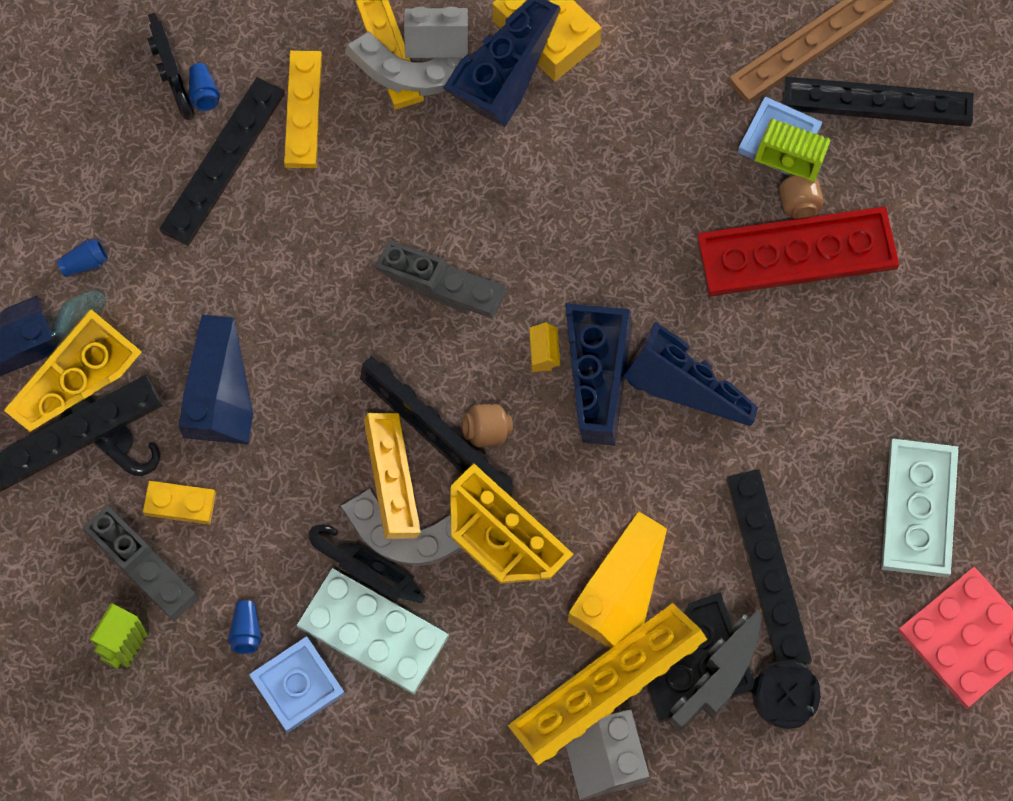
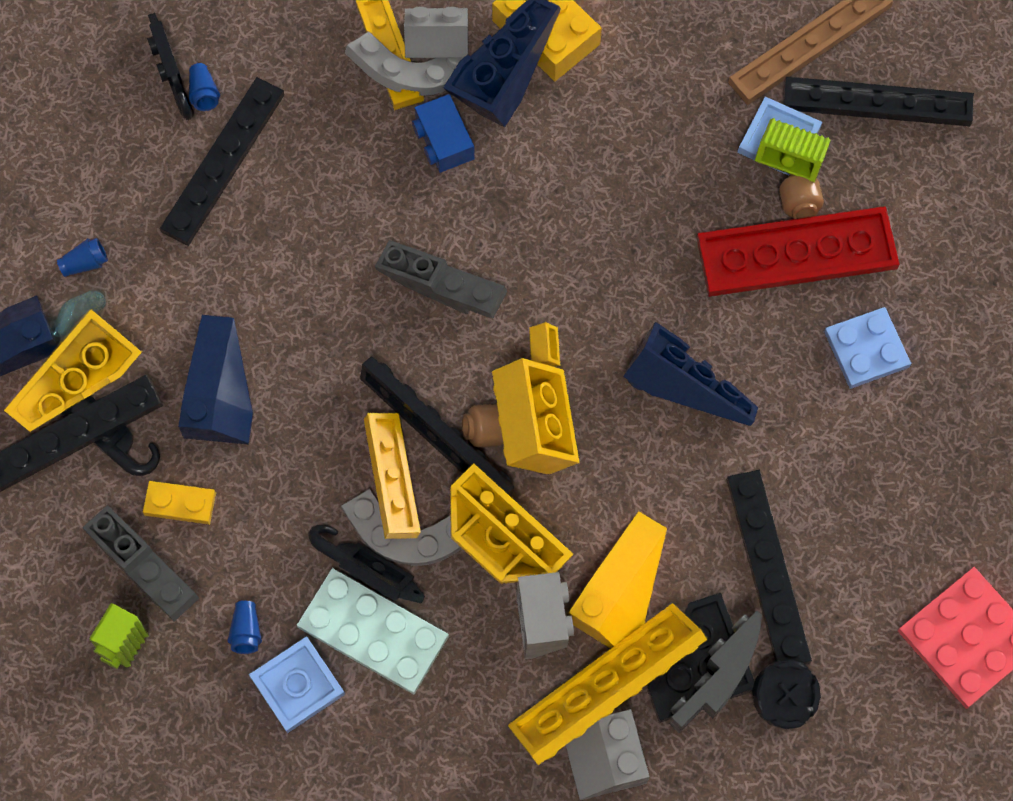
yellow plate [284,51,322,168] -> none
dark blue wedge [565,303,633,446] -> none
light aqua plate [881,439,958,578] -> none
none -> blue brick [412,94,475,173]
none -> yellow brick [492,358,580,474]
none -> light grey slope [516,572,574,659]
none -> light blue plate [824,307,911,389]

